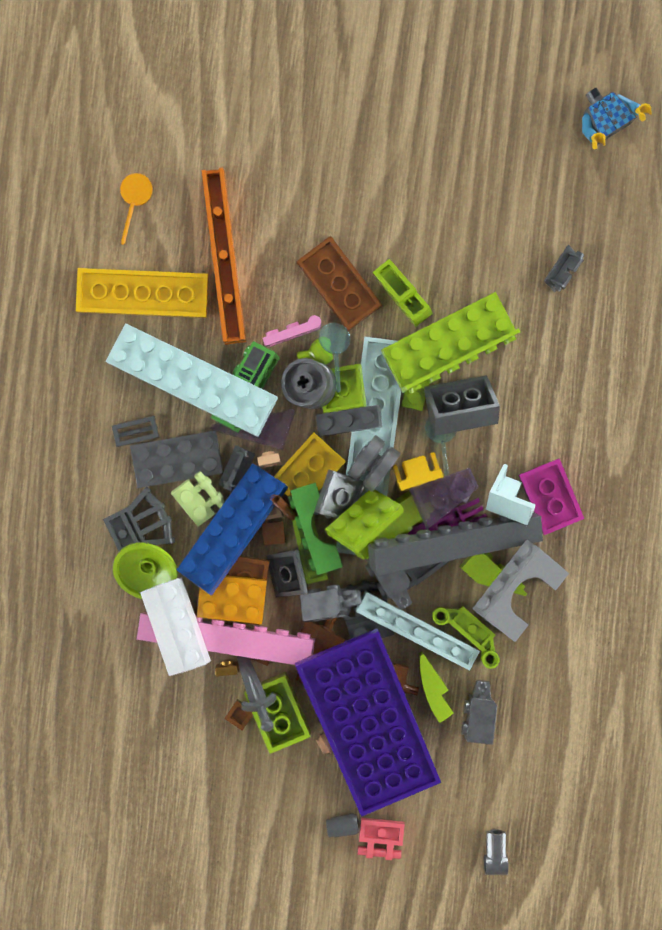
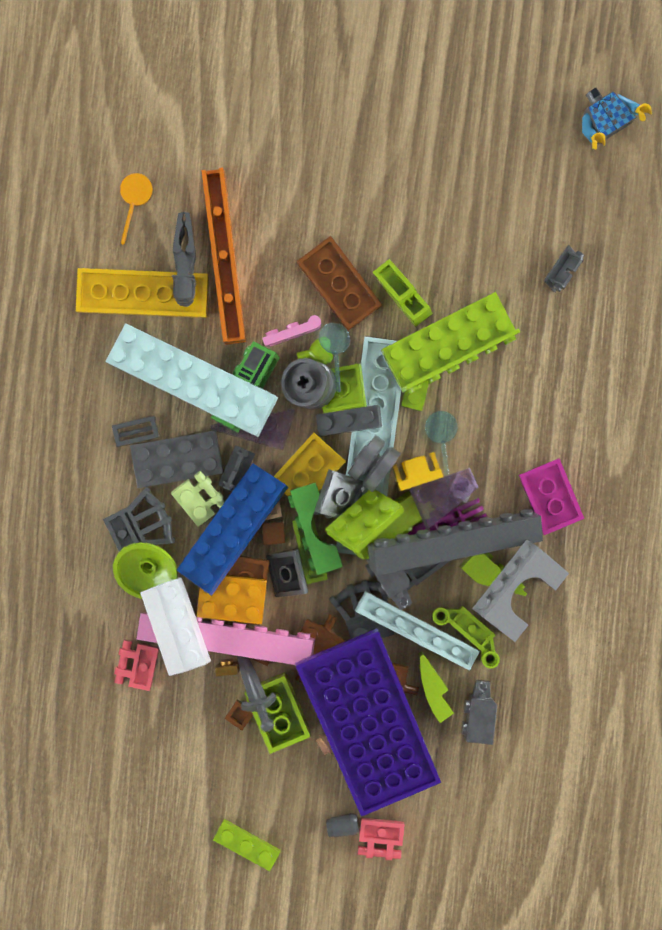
light nougat plate [257,451,282,469] -> none
dark orange piece [270,495,297,520] -> none
flat silver hinge [300,585,361,622] -> none
dark grey slope [424,375,500,436] -> none
flat silver piece [484,829,508,875] -> none
light aqua panel [486,464,536,525] -> none
none -> coral plate [114,640,160,691]
none -> dark grey arm [172,212,196,307]
none -> lime plate [213,819,281,871]

